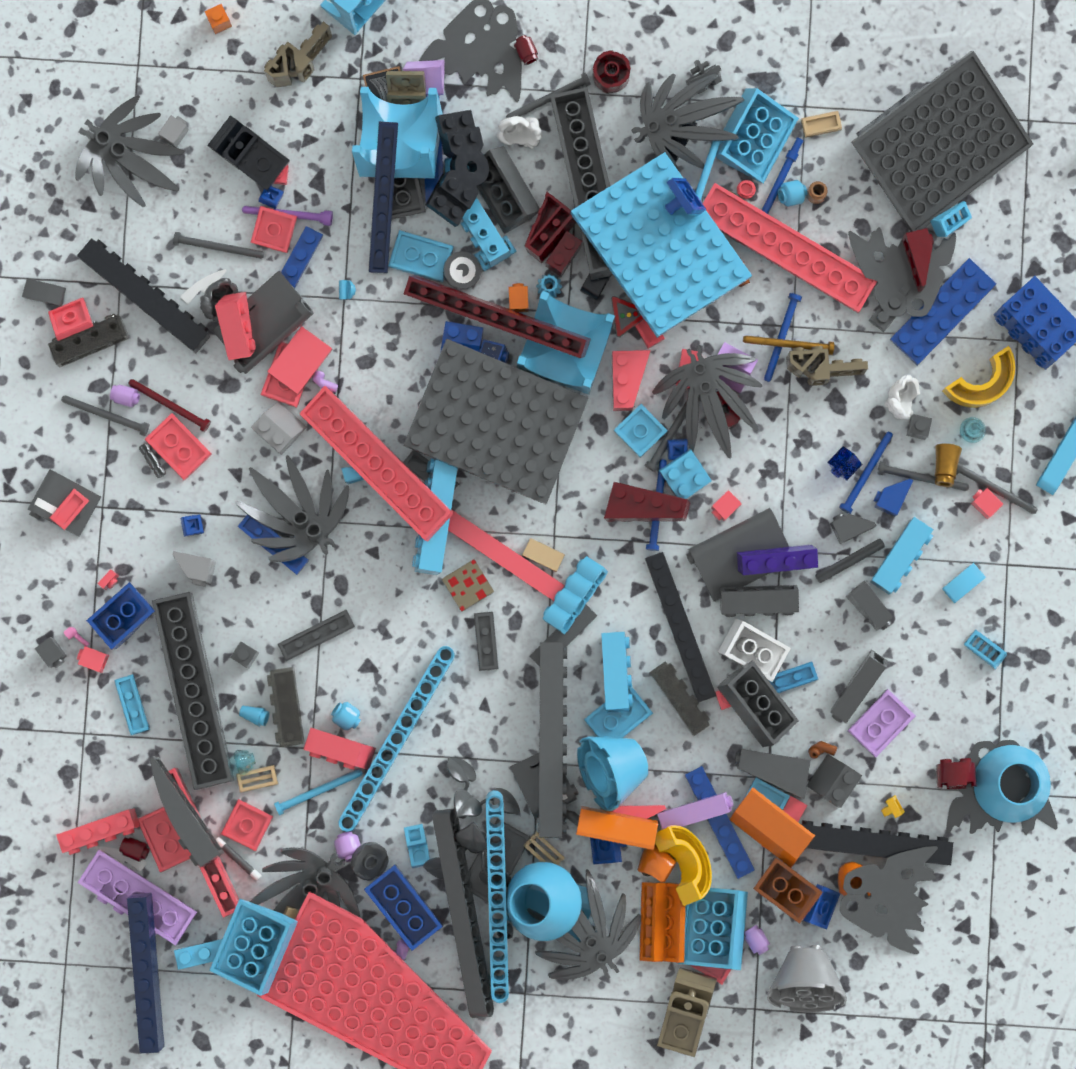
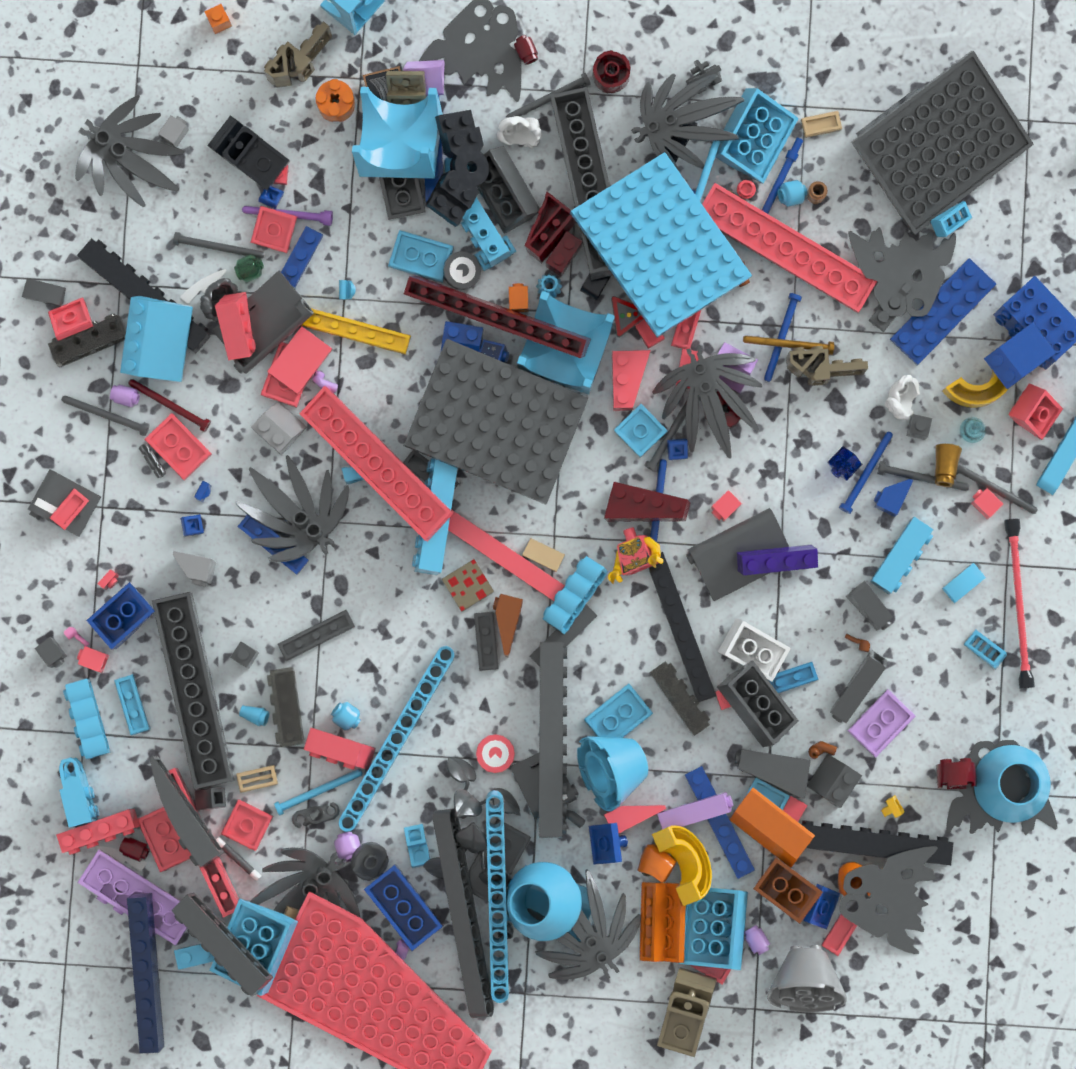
clear light blue cone [233,750,256,775] -> none
dark blue tile [368,121,398,273] -> none
tan tile [523,831,565,865] -> none
orange slope [576,806,658,850] -> none
medium azure brick [601,632,633,712] -> none
medium azure plate [659,449,712,499] -> none
blue tile [665,178,706,215] -> none
dark grey brick [720,585,799,617] -> none
dark grey axle [815,539,885,583] -> none
dark grey slope [830,513,876,544] -> none
dark red slope [902,228,934,292] -> none
none -> medium azure brick [59,757,100,828]
none -> medium azure brick [63,678,111,759]
none -> medium azure slope [120,296,193,382]
none -> dark grey brick [172,892,274,997]
none -> blue tile [194,481,211,503]
none -> dark grey brick [195,788,226,810]
none -> clear green head [234,255,264,282]
none -> dark grey piece [292,802,340,828]
none -> yellow tile [301,309,411,355]
none -> orange brick [315,79,355,122]
none -> coral tile [476,734,515,773]
none -> dark orange slope [493,594,523,658]
none -> torso [608,527,663,584]
none -> coral tile [671,310,701,349]
none -> coral tile [821,914,857,956]
none -> dark orange hand [845,634,870,652]
none -> blue slope [984,322,1056,389]
none -> coral hose [1004,519,1035,689]
none -> coral slope [1008,383,1063,440]

